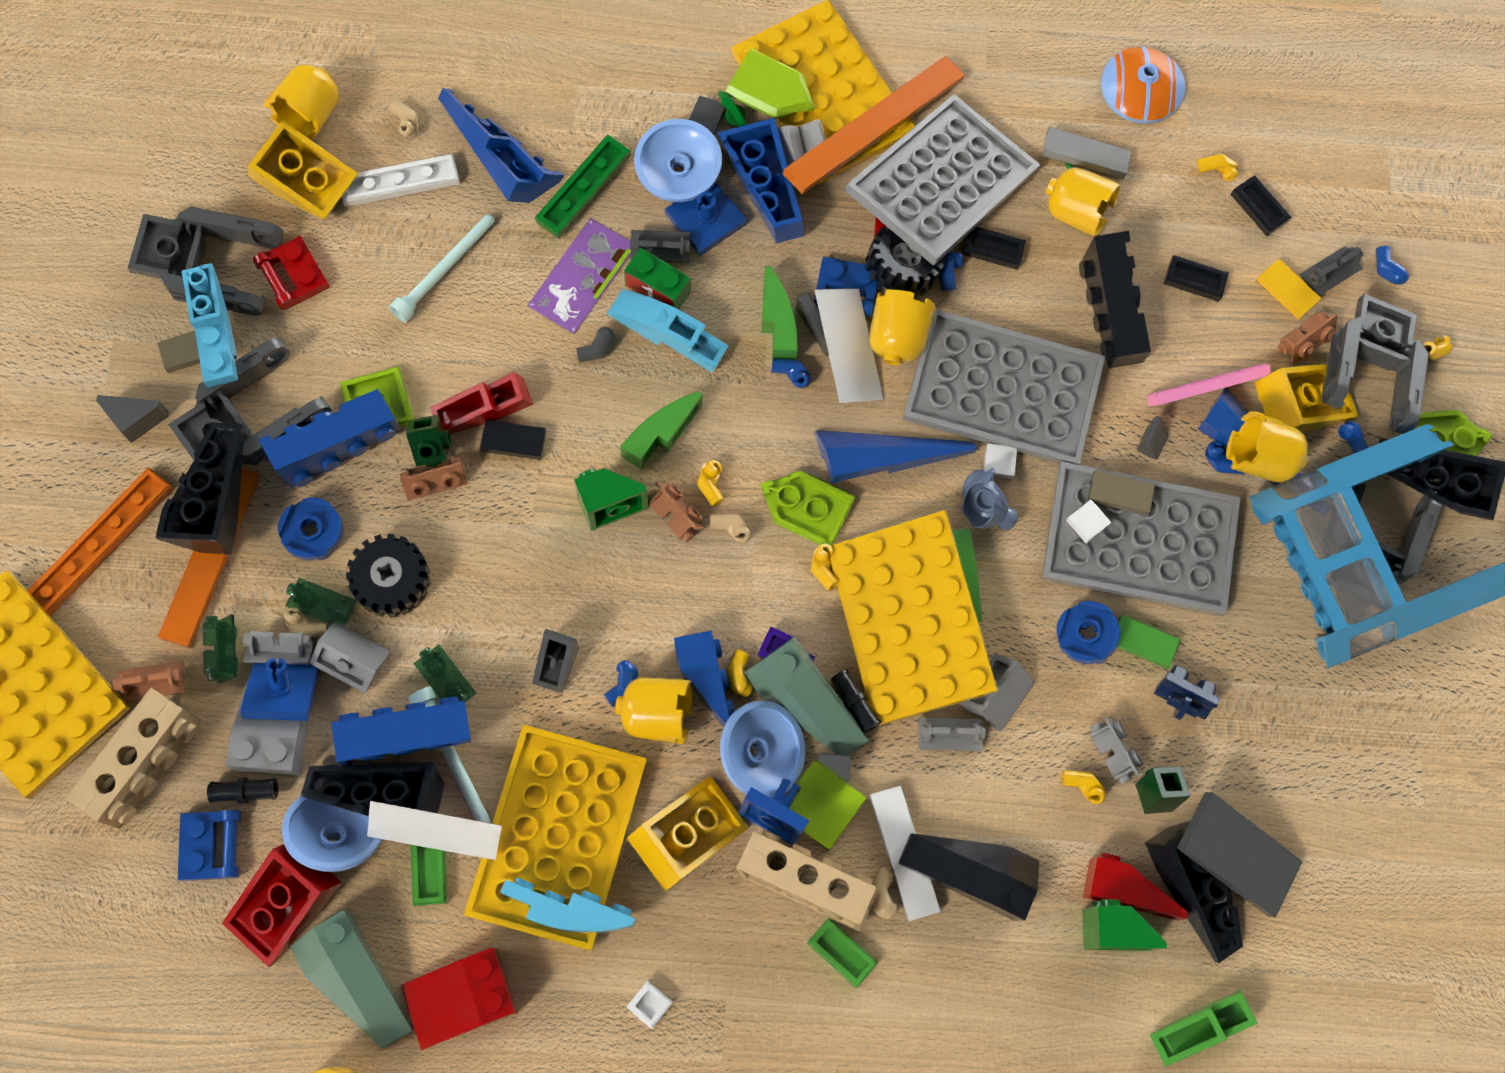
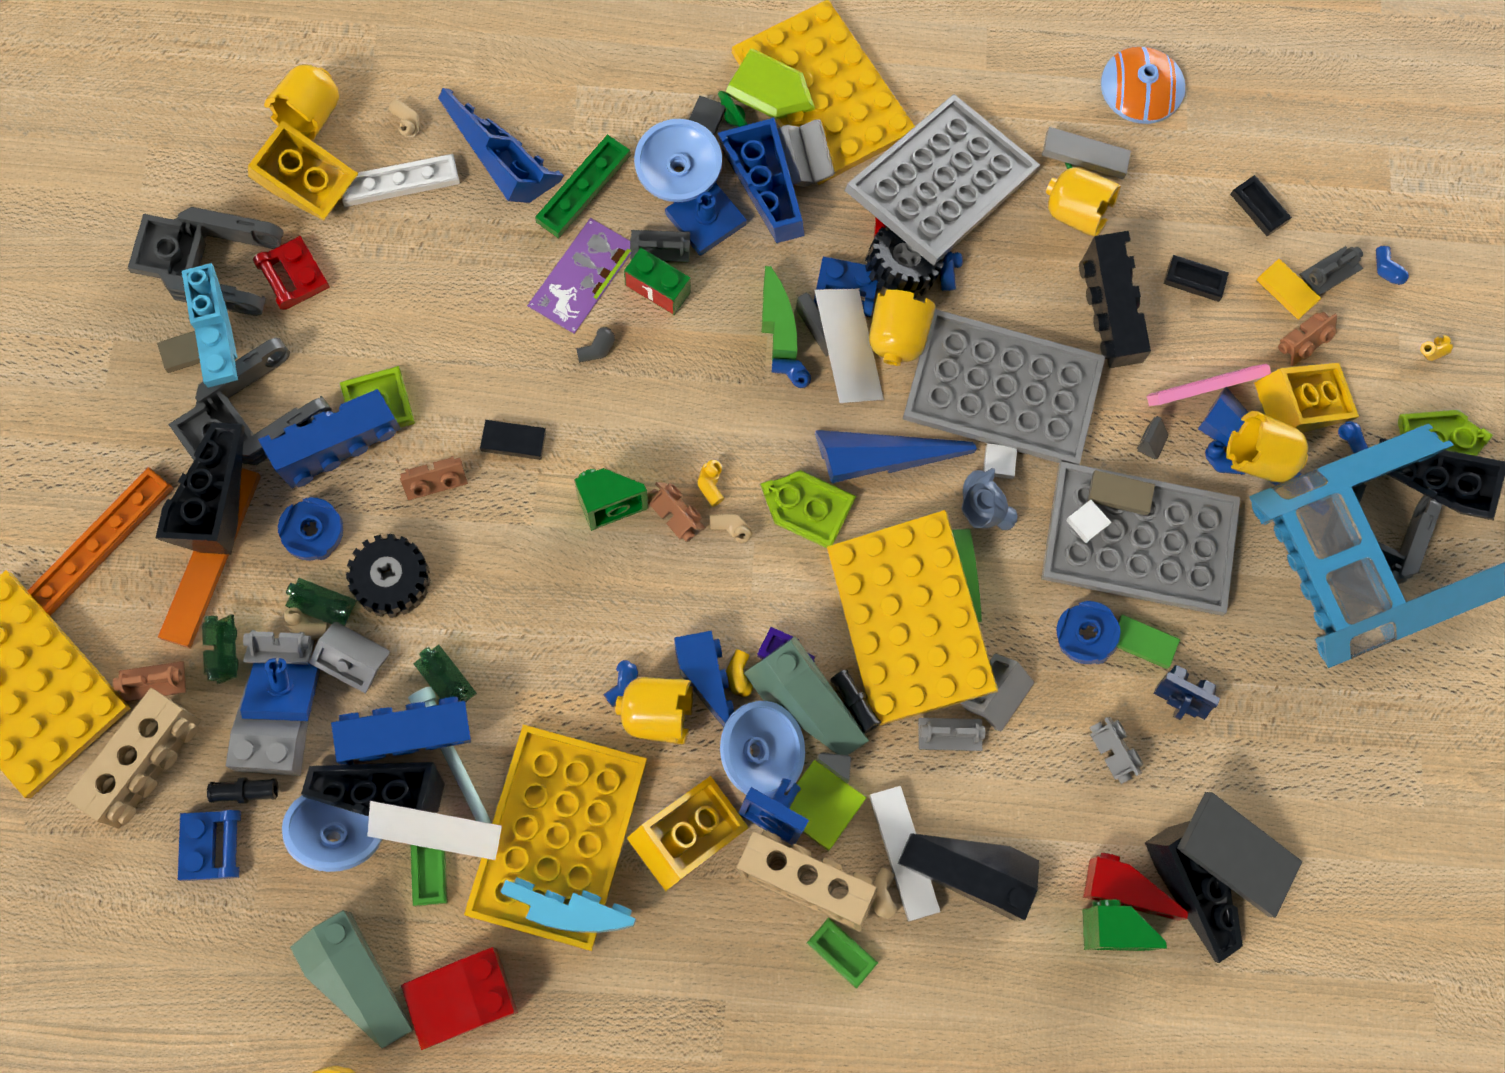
dark grey slope [96,395,168,443] -> none
red slope [222,844,342,967] -> none
light aqua piece [388,214,494,323] -> none
dark green brick [406,414,452,466] -> none
red slope [430,372,533,434] -> none
dark grey slope [532,629,579,693] -> none
medium azure slope [607,289,729,373] -> none
bright green slope [620,391,703,469] -> none
white tile [626,980,673,1029] -> none
orange tile [783,56,965,195] -> none
yellow arm [811,544,839,592] -> none
black tile [962,227,1026,270] -> none
yellow arm [1061,770,1106,805] -> none
dark green brick [1135,766,1191,814] -> none
bright green slope [1150,989,1258,1067] -> none
yellow arm [1196,154,1238,181] -> none
dark grey plate [1322,294,1429,434] -> none

